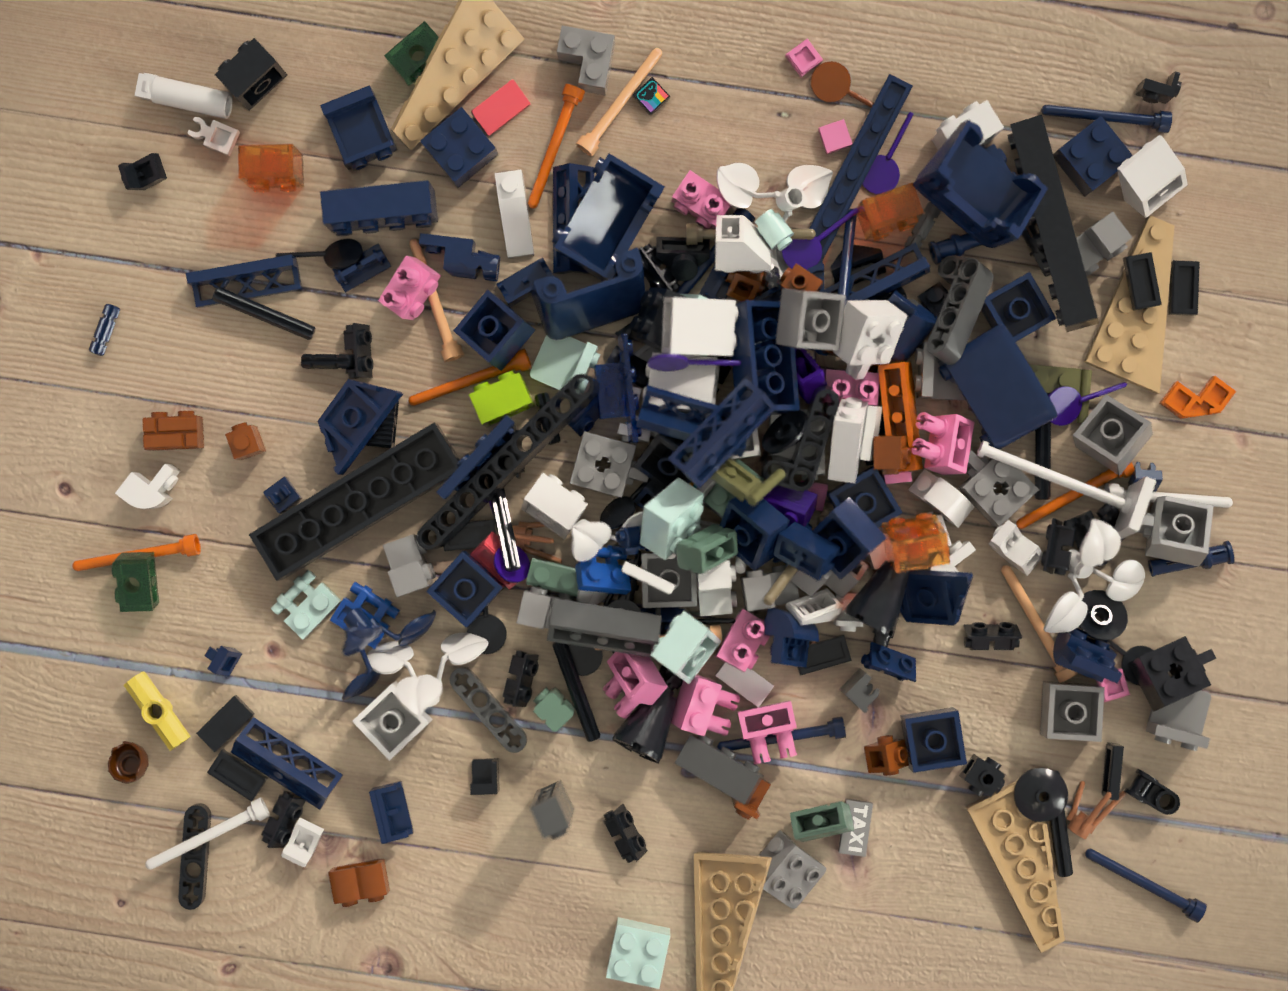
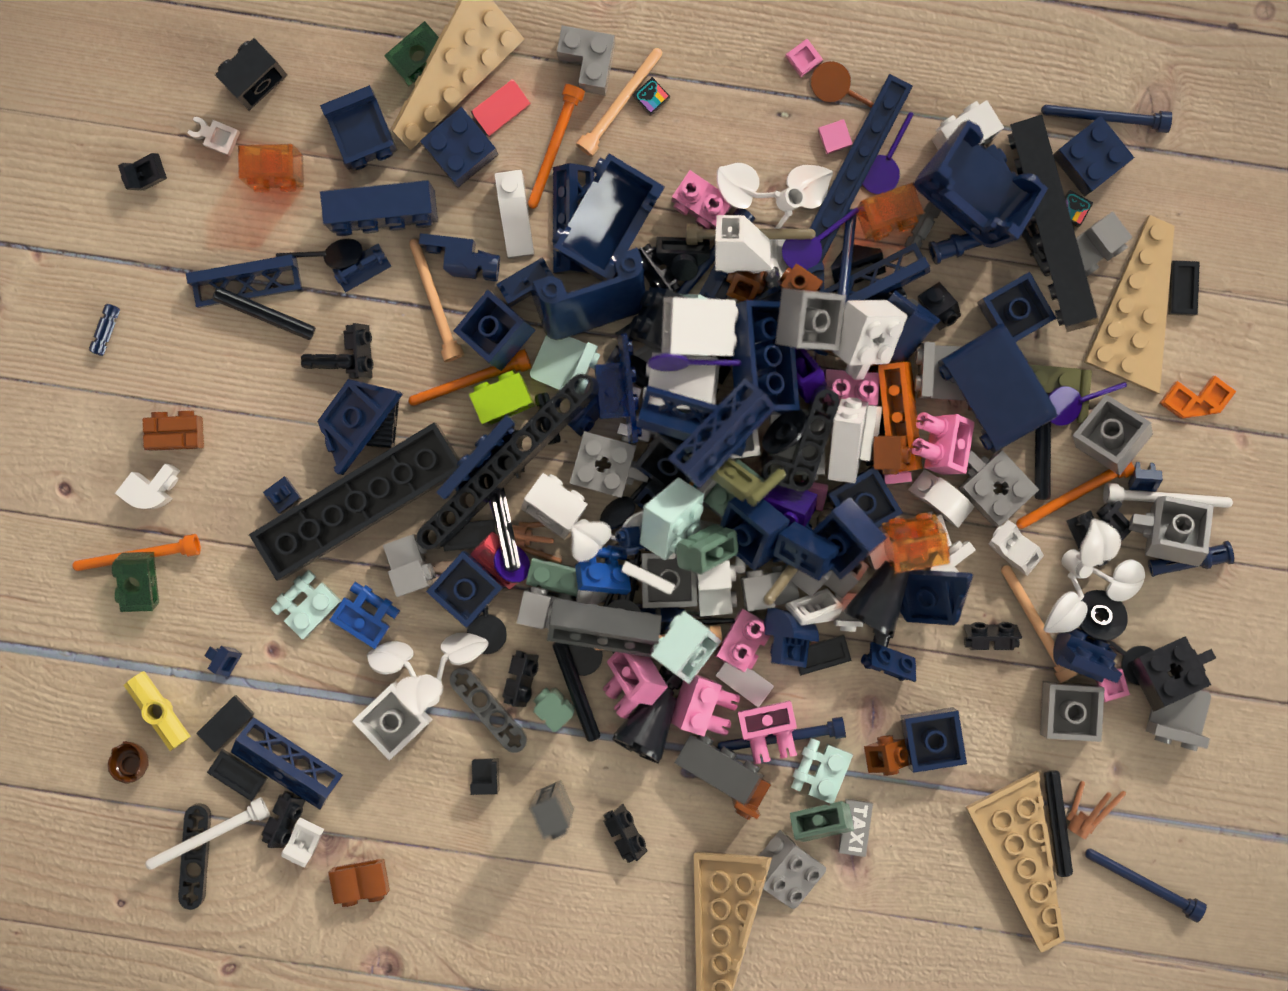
white piece [134,73,233,119] -> none
dark orange brick [225,422,266,461] -> none
dark blue plant [342,608,436,701] -> none
dark blue hinge [369,781,414,844] -> none
bright pink brick [378,256,441,320] -> none
light aqua brick [606,917,670,989] -> none
light aqua brick [755,209,794,251] -> none
dark grey hinge [839,668,880,713] -> none
dark grey beam [927,256,994,365] -> none
black brick [959,754,1006,797] -> none
white tile [977,441,1156,539] -> none
black dish [1014,768,1068,822] -> none
black hinge [1041,518,1077,576] -> none
black tile [1101,742,1124,800] -> none
white slope [1117,135,1188,218] -> none
black tile [1123,252,1162,311] -> none
black piece [1124,769,1180,815] -> none
black bracket [1135,71,1182,104] -> none
none -> light aqua plate [791,738,853,804]
none -> tile [1065,190,1094,227]

